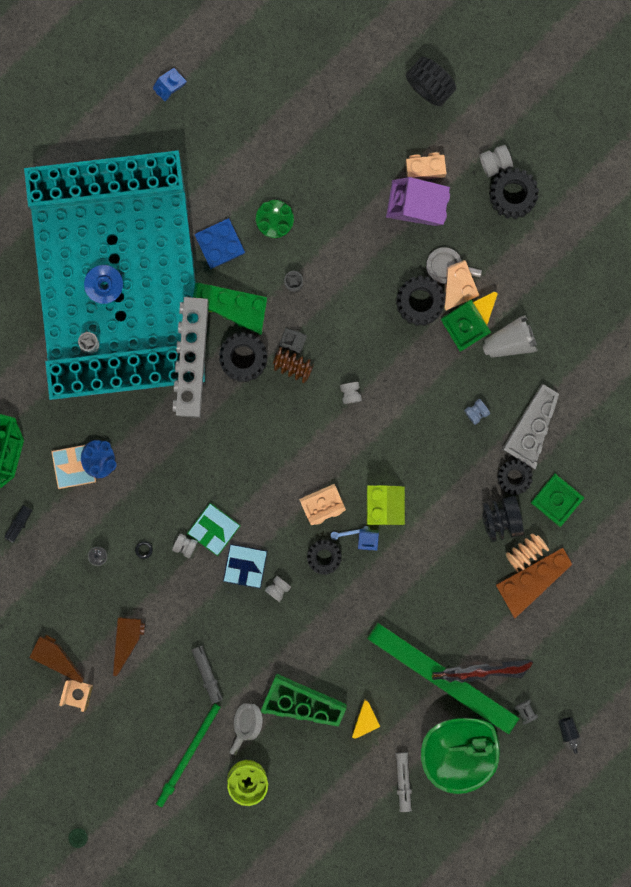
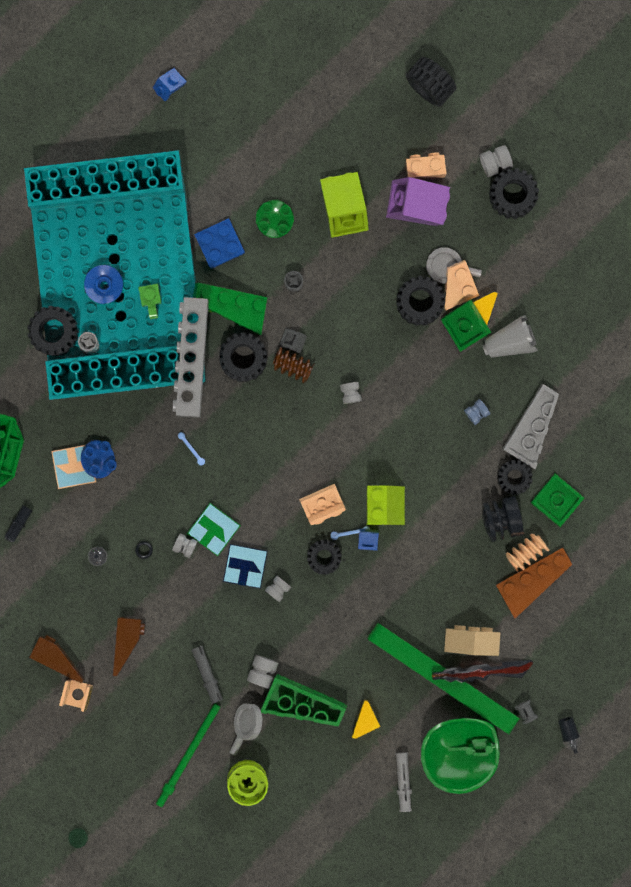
none -> black tyre [27,306,79,356]
none -> bright green plate [138,284,161,319]
none -> light blue hinge [178,432,205,465]
none -> light grey wheel [247,655,279,689]
none -> lime slope [320,172,369,238]
none -> tan brick [444,625,500,656]

